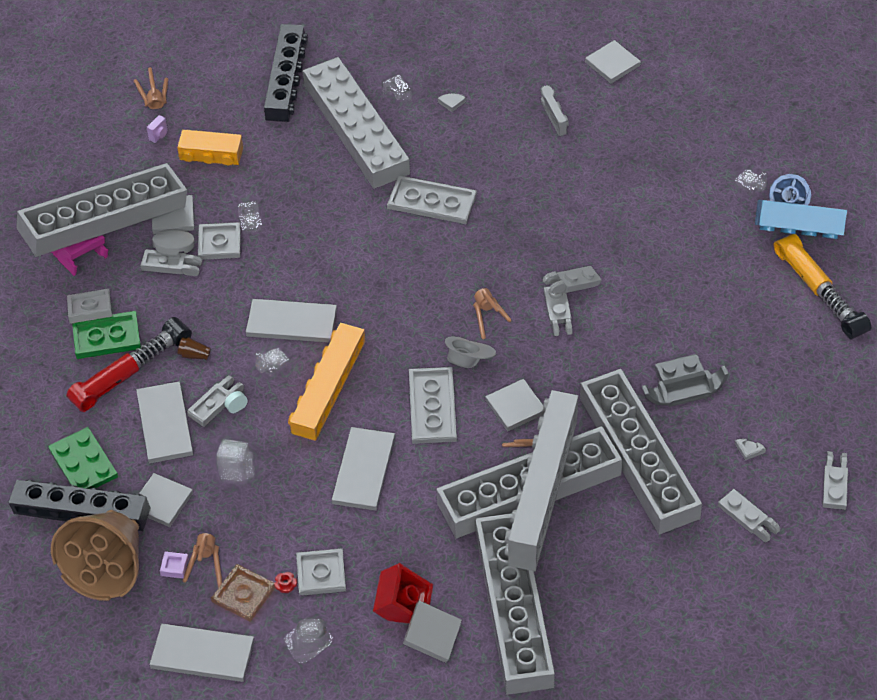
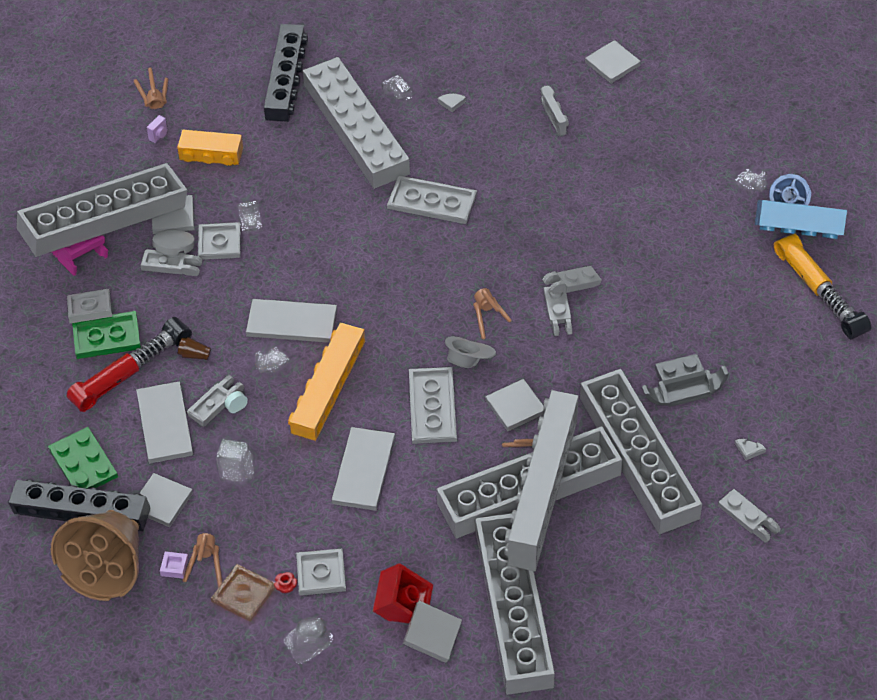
light grey tile [150,624,254,682] -> none
light grey hinge [823,451,848,510] -> none

